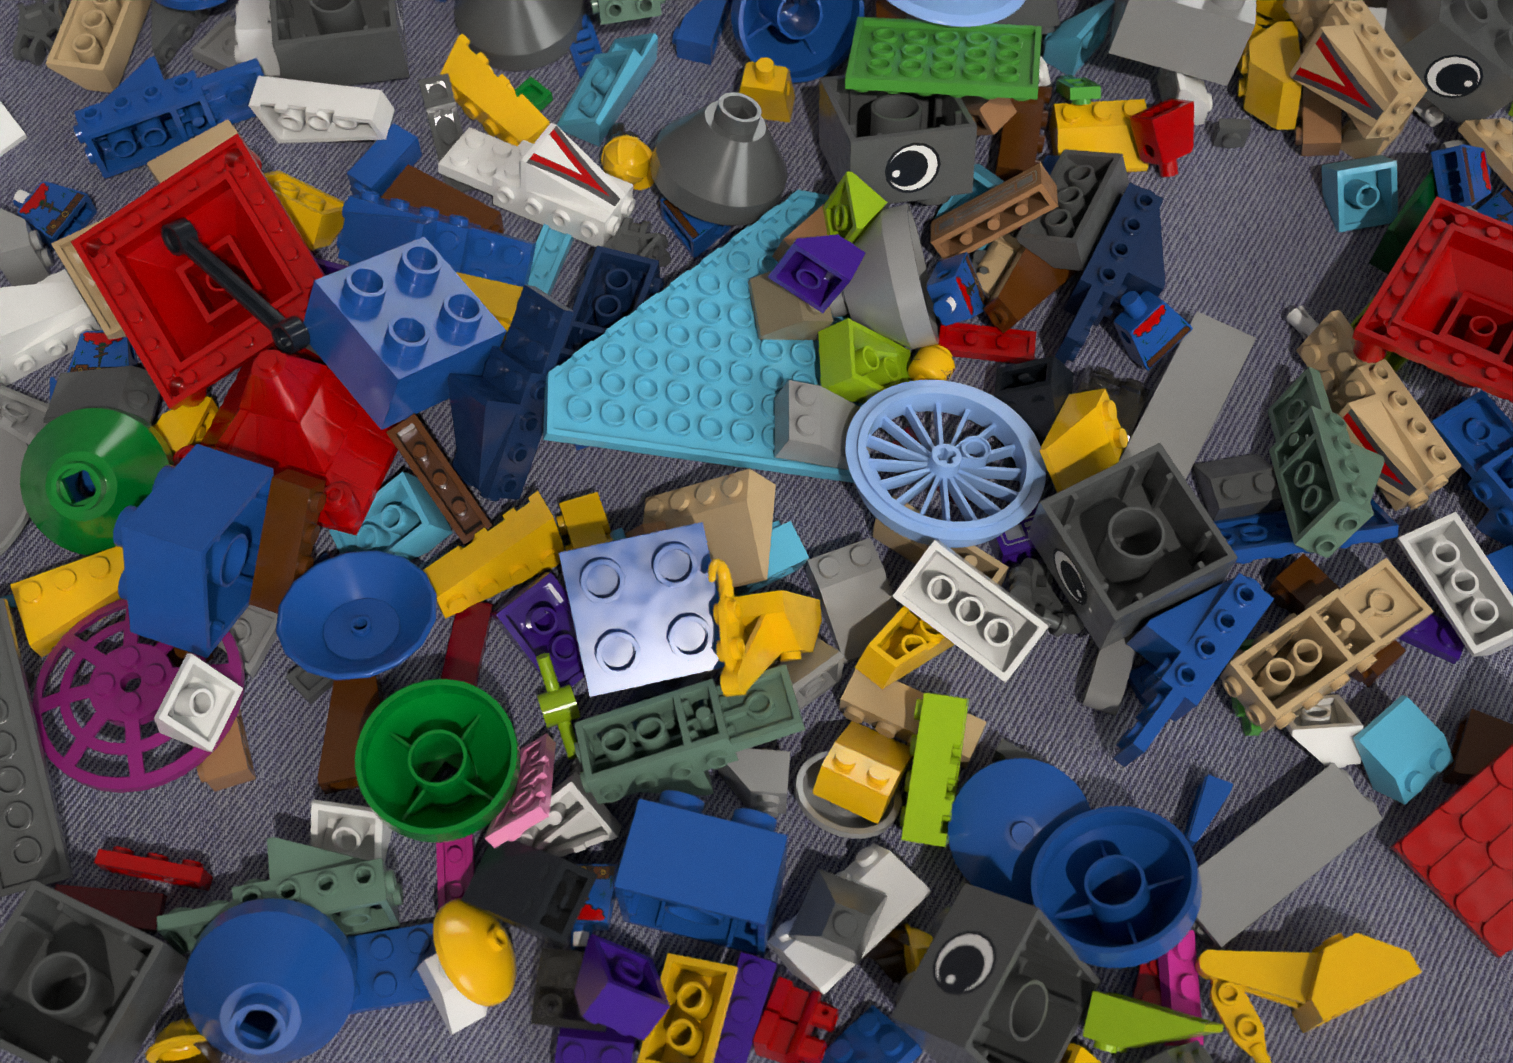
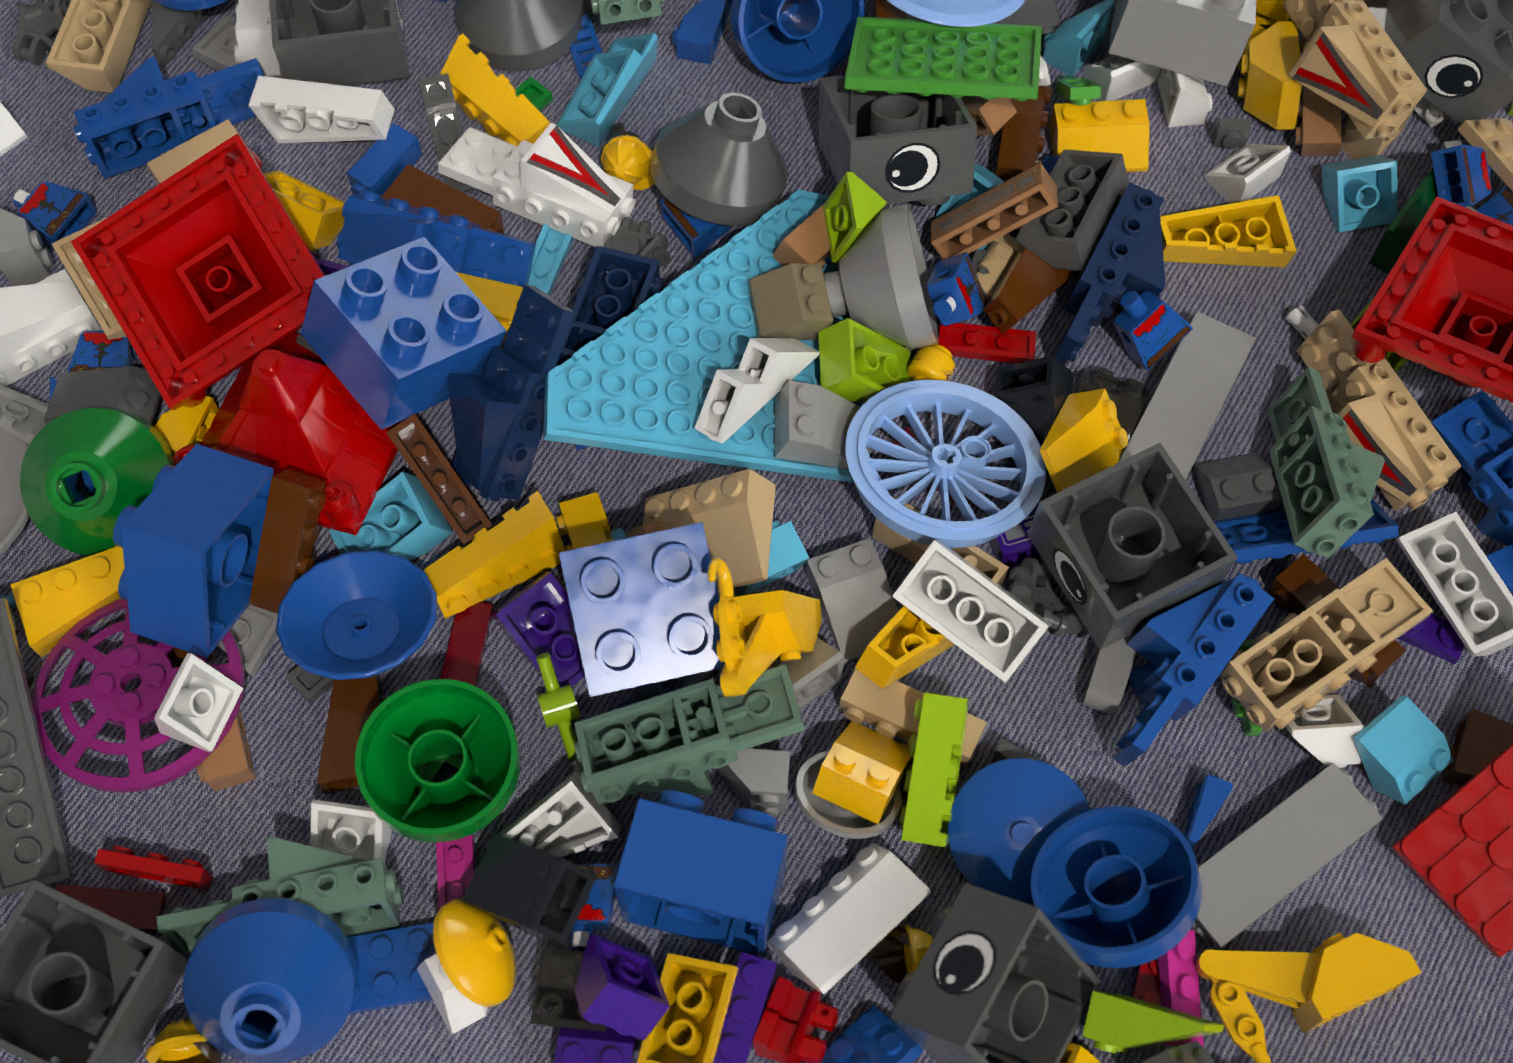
black piece [161,217,310,355] -> none
bright pink wing [485,733,556,848] -> none
yellow torso [738,57,795,123] -> none
dark purple slope [768,234,865,313] -> none
dark grey slope [789,868,887,965] -> none
red torso [1130,98,1194,177] -> none
none -> white slope [694,338,820,443]
none -> white slope [1082,55,1160,101]
none -> yellow wedge [1160,195,1297,268]
none -> white slope [1204,144,1291,204]

